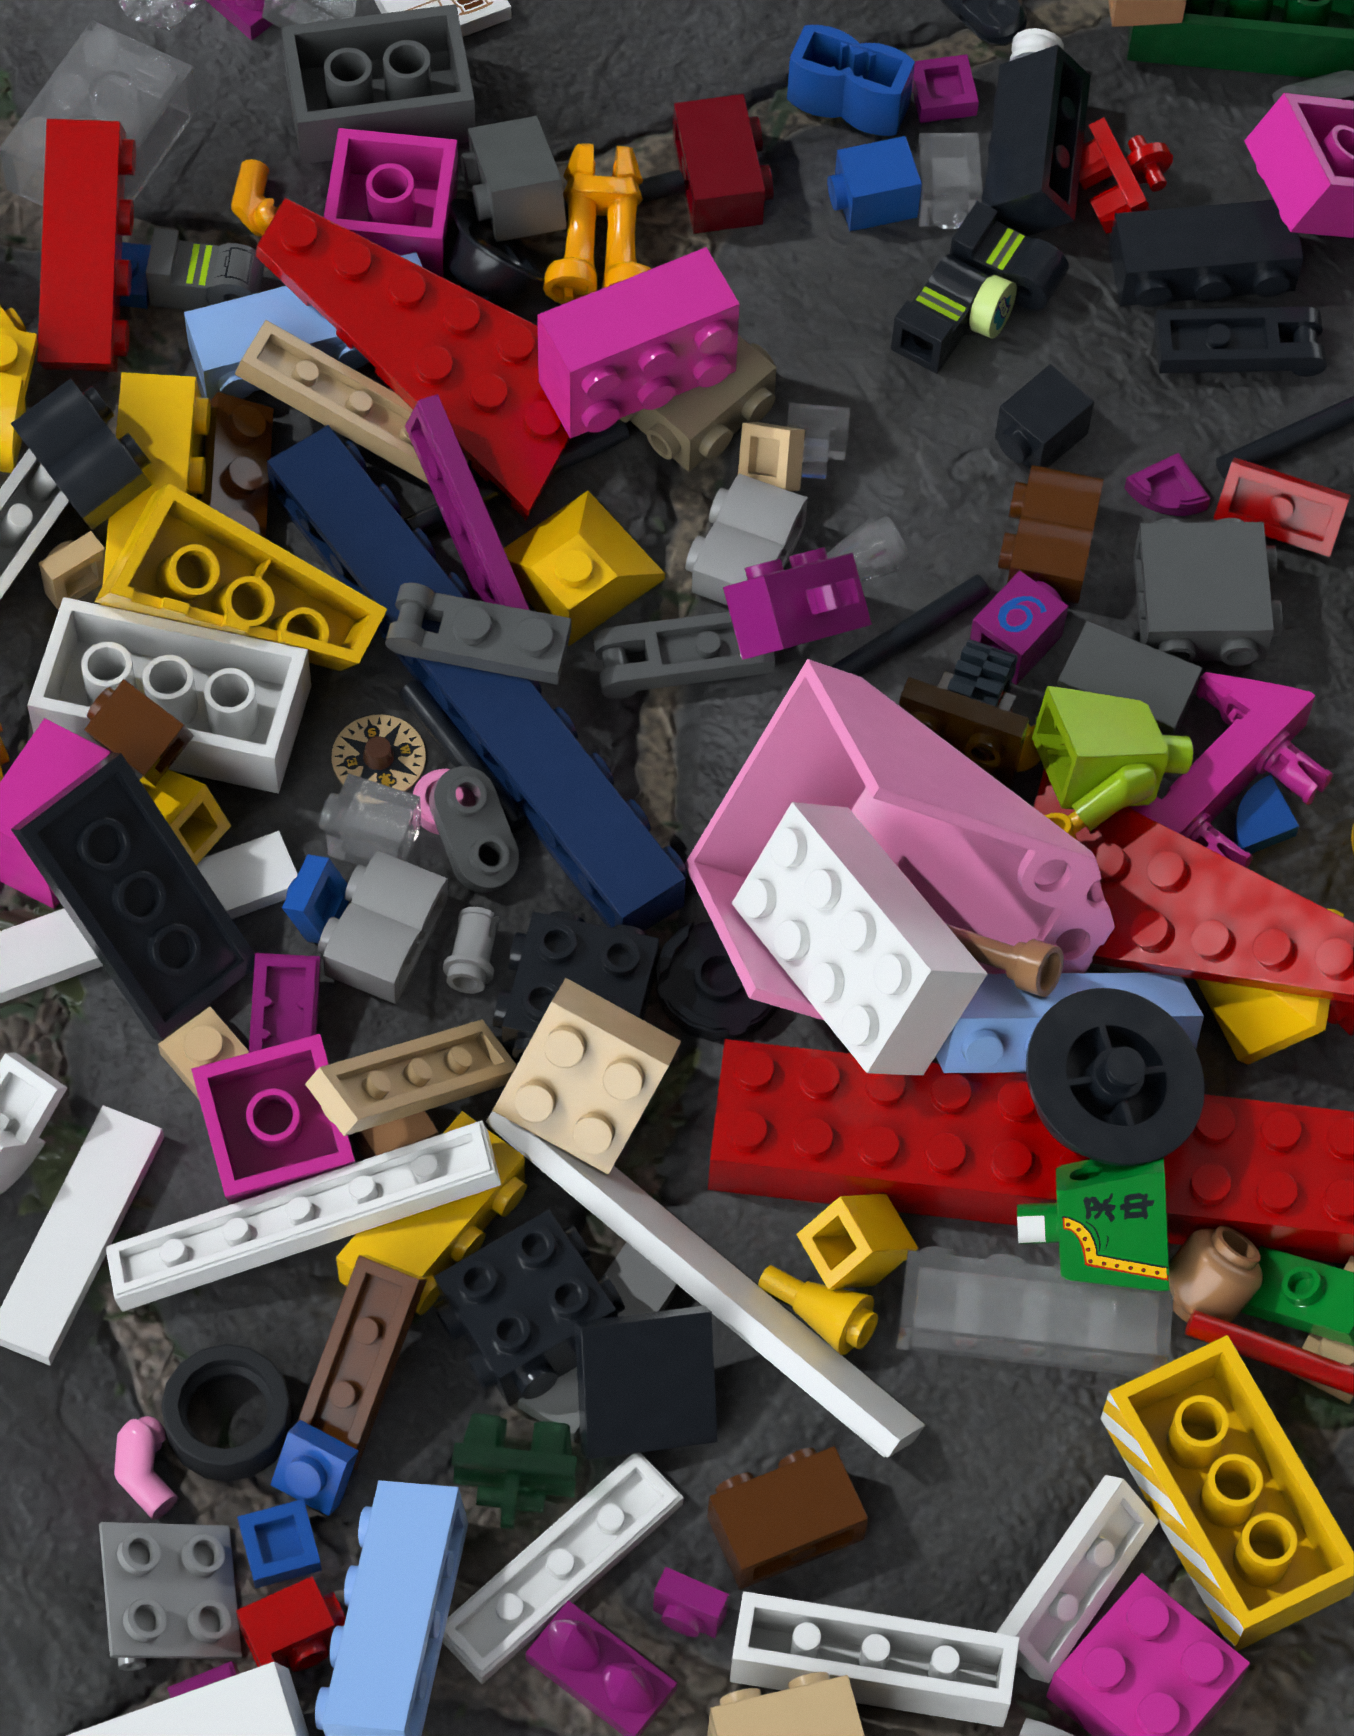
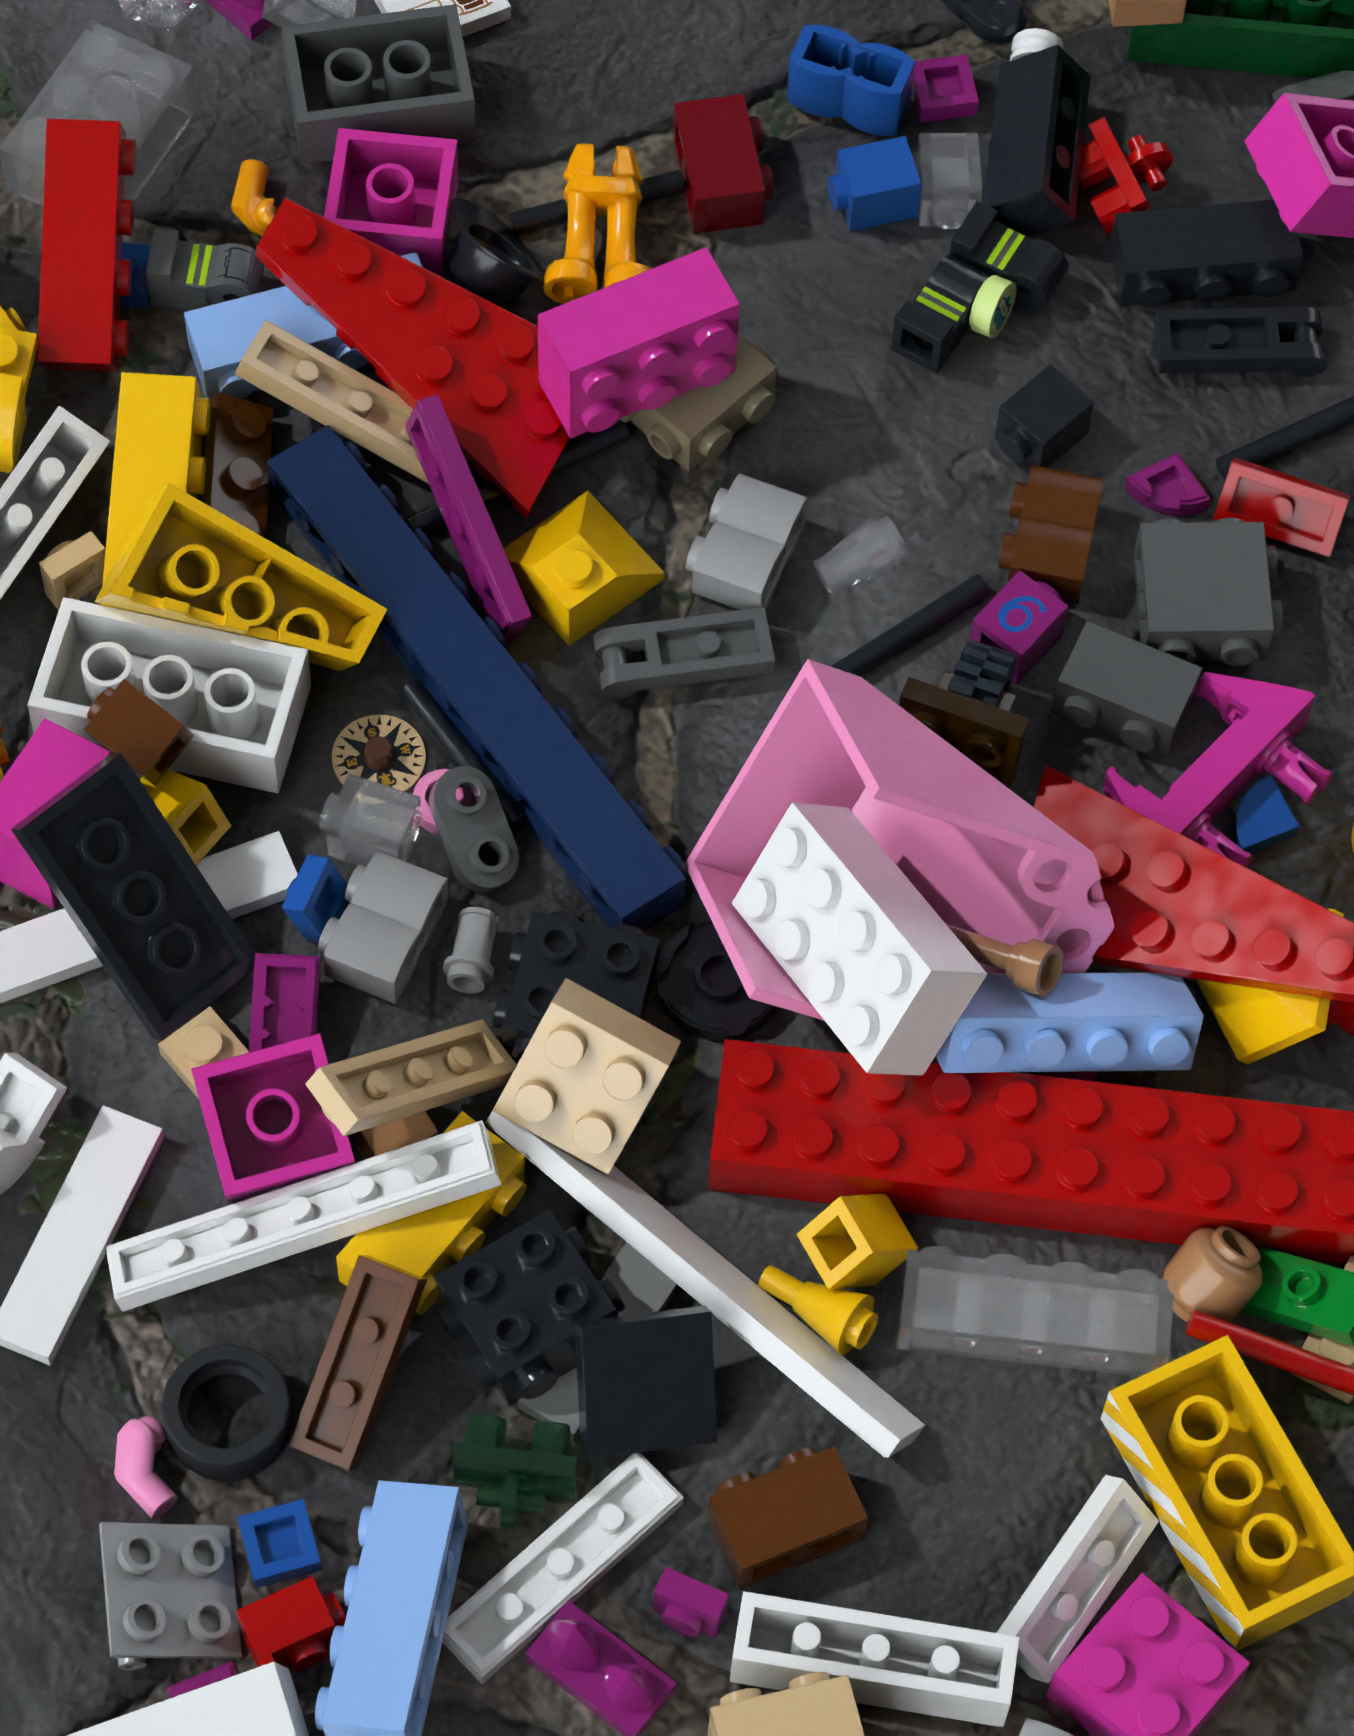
black brick [11,378,152,530] -> none
blue plate [270,1420,359,1516] -> none
dark grey plate [385,583,571,685] -> none
dark grey brick [461,116,567,242] -> none
magenta brick [723,547,872,660] -> none
tan plate [738,422,805,491] -> none
clear tile [787,403,850,479] -> none
lime torso [1017,686,1193,841] -> none
green torso [1017,1157,1170,1291] -> none
black wheel [1026,988,1205,1166] -> none

